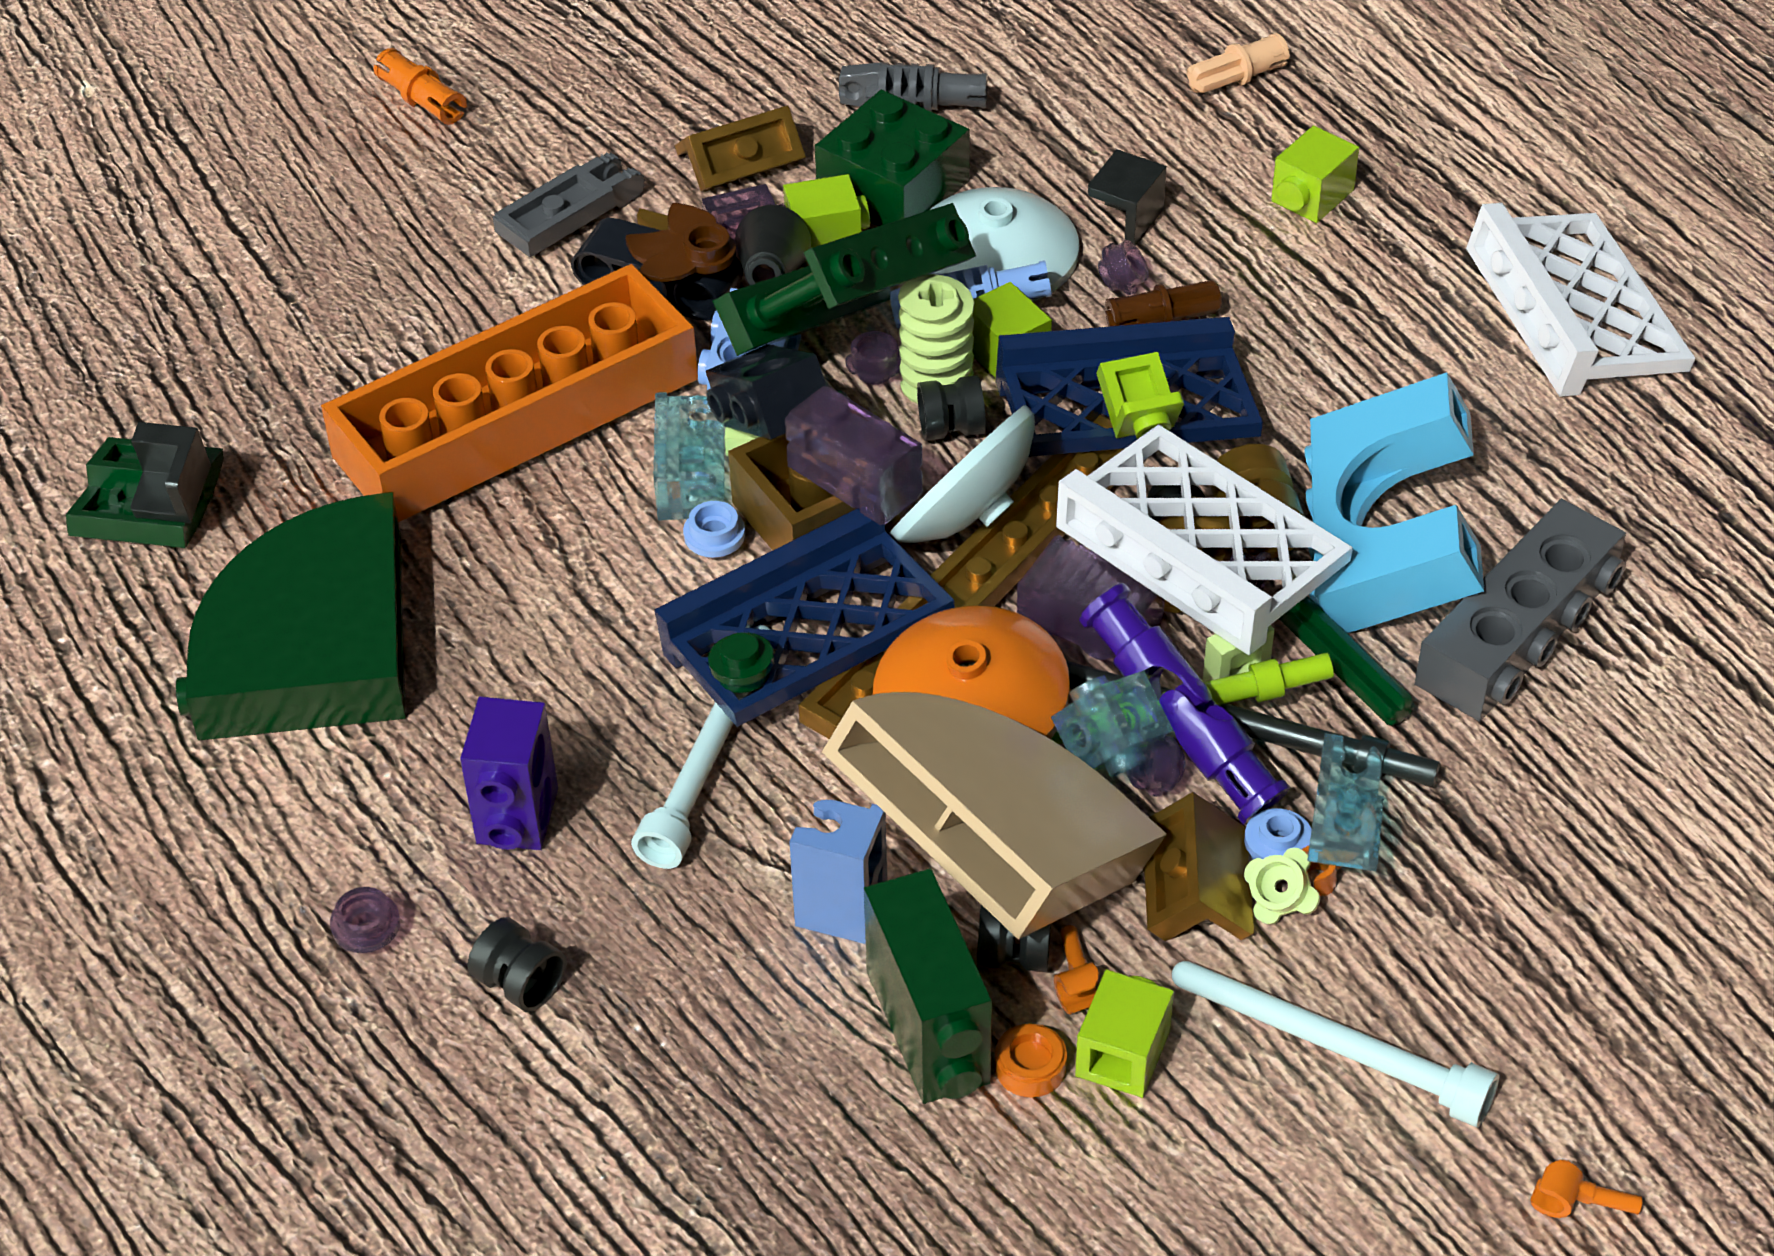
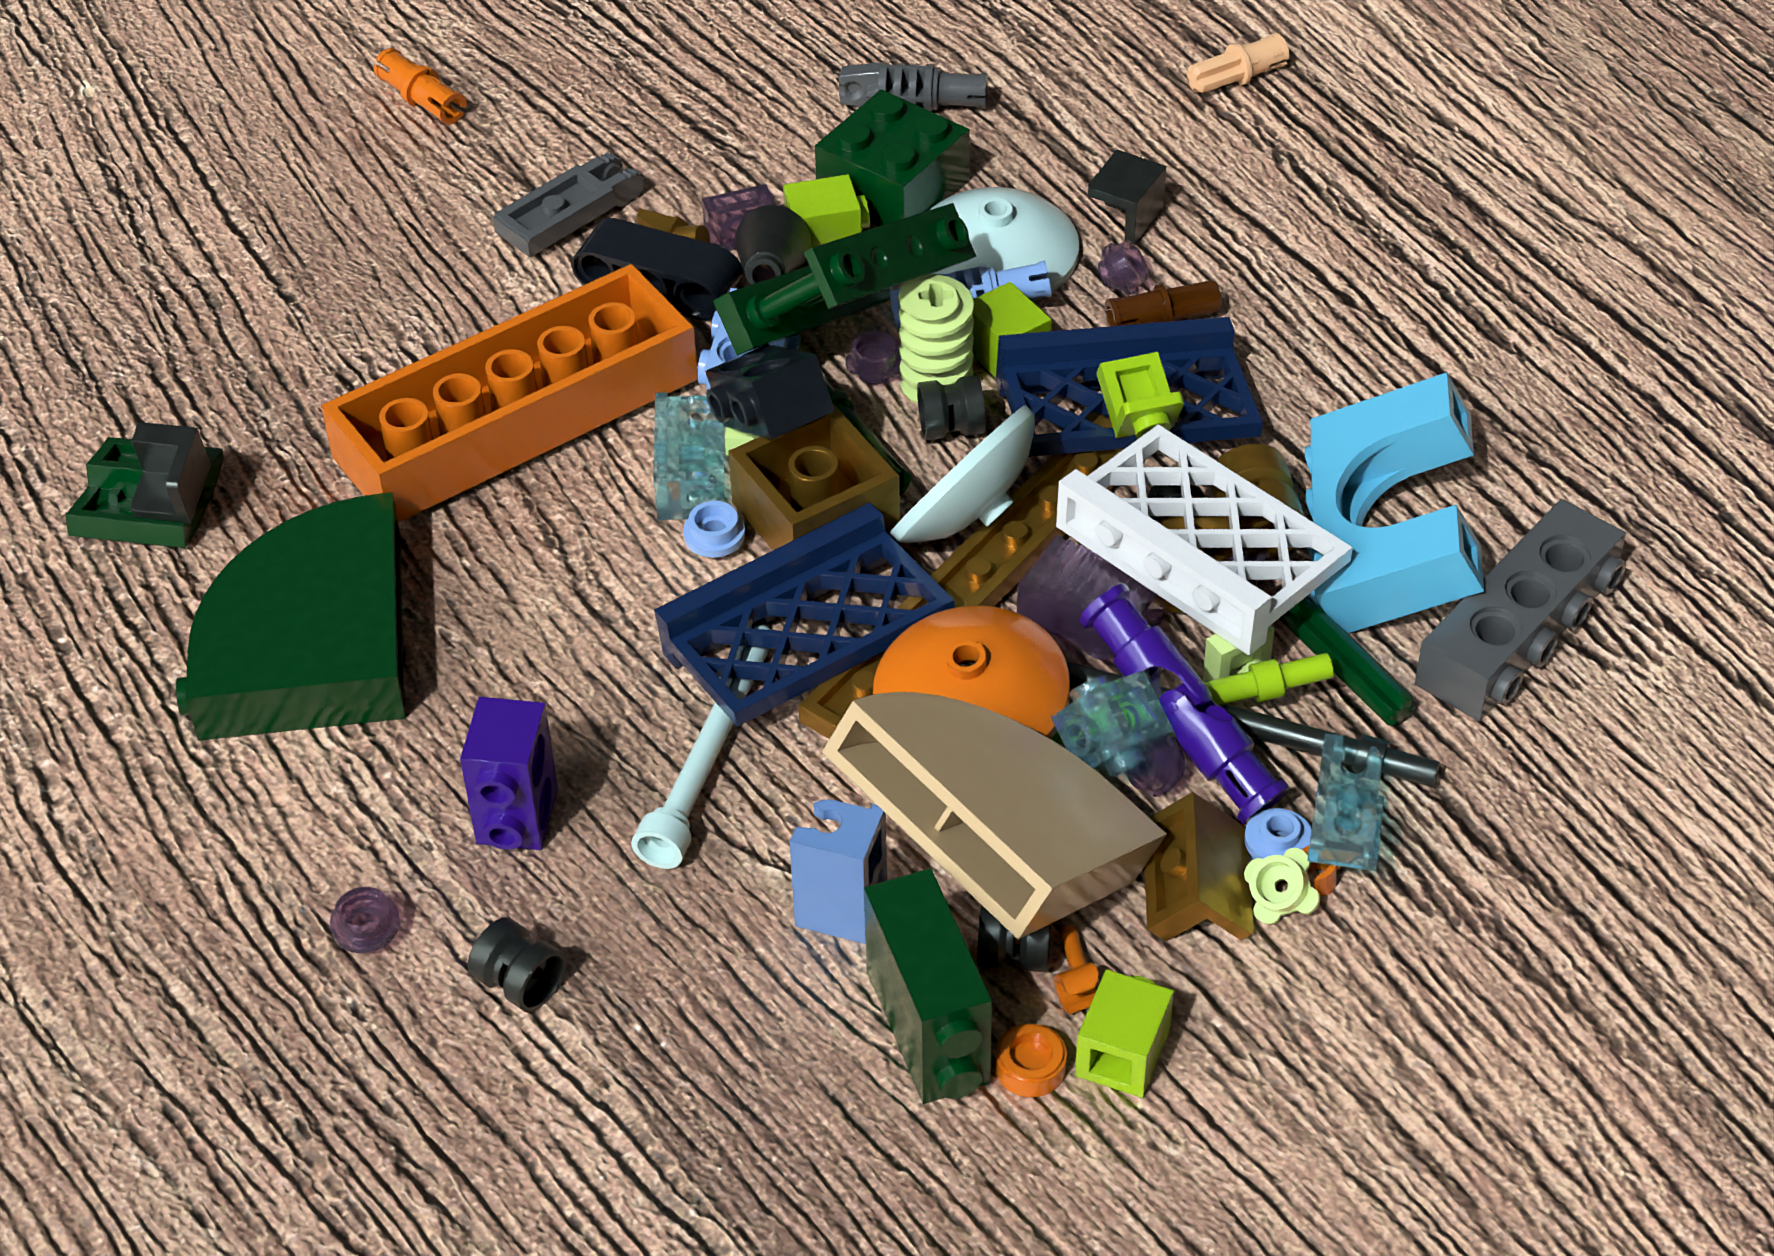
reddish brown plate [625,203,736,282] -> none
pearl gold panel [674,105,806,191] -> none
dark green plate [708,633,774,693] -> none
clear purple brick [785,386,923,525] -> none
light aqua piece [1172,961,1500,1128] -> none
lime brick [1271,125,1359,223] -> none
white fence [1466,203,1695,397] -> none
orange hand [1531,1160,1642,1218] -> none

